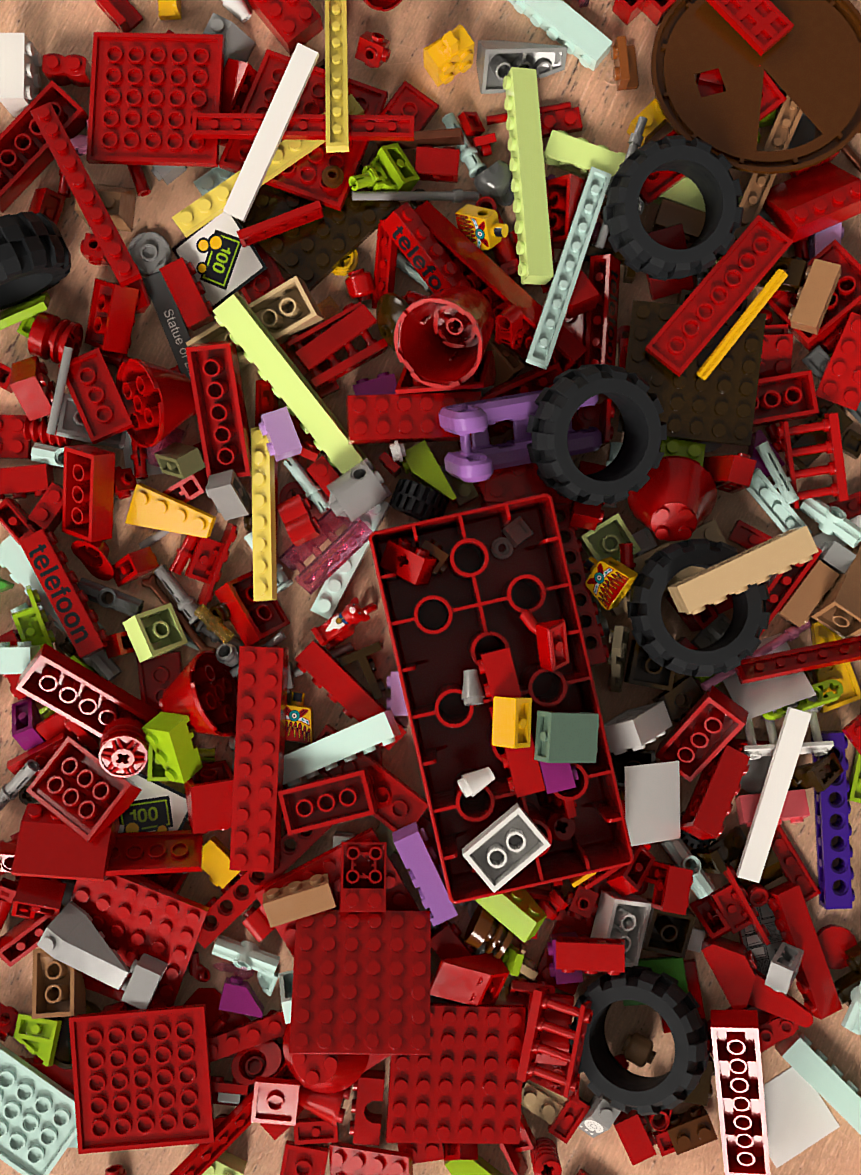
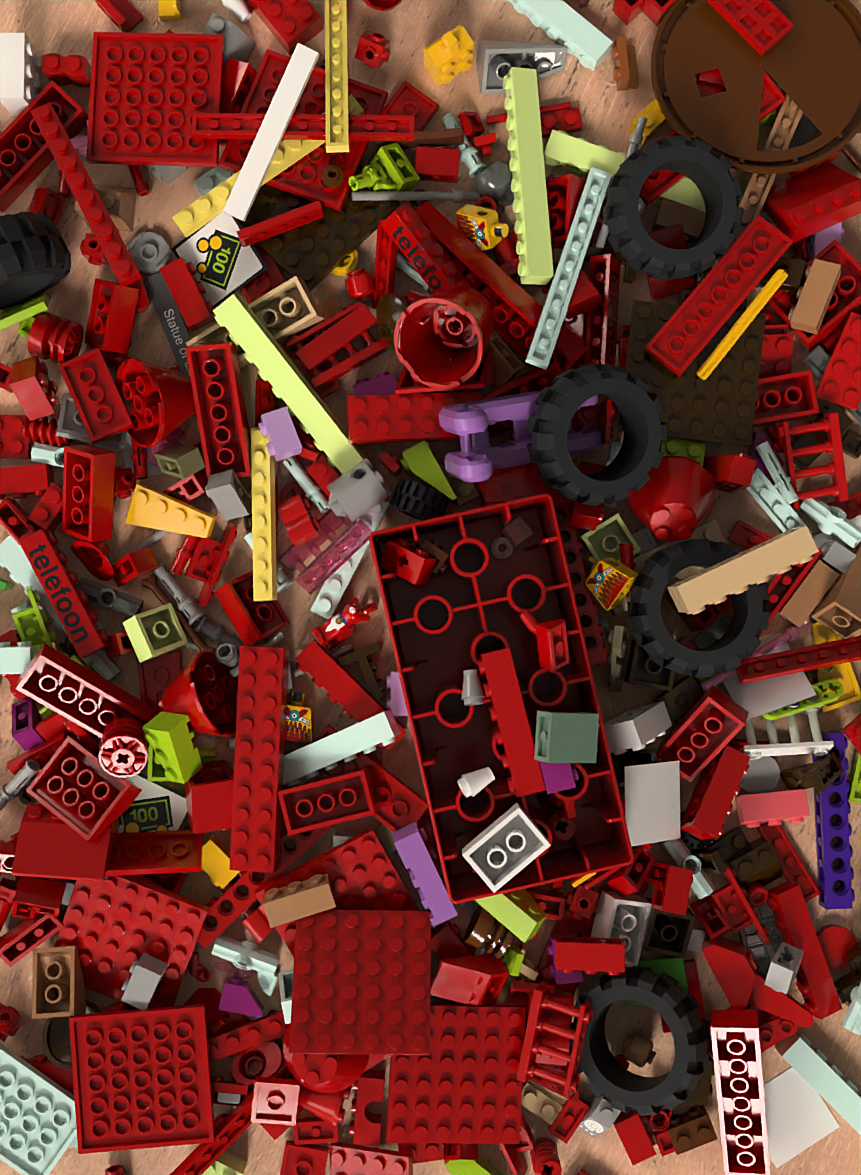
lime wing [14,1013,62,1067] -> none
light grey wedge [37,901,130,990] -> none
light grey bar [46,346,73,435] -> none
clear yellow pin [194,604,235,644] -> none
dark brown bush [209,603,231,625] -> none
red slope [339,842,387,912] -> none
white plate [389,440,406,462] -> none
yellow panel [492,696,532,749] -> none
red piece [495,304,524,350] -> none
red wheel [538,888,569,921] -> none
white tile [736,706,812,883] -> none

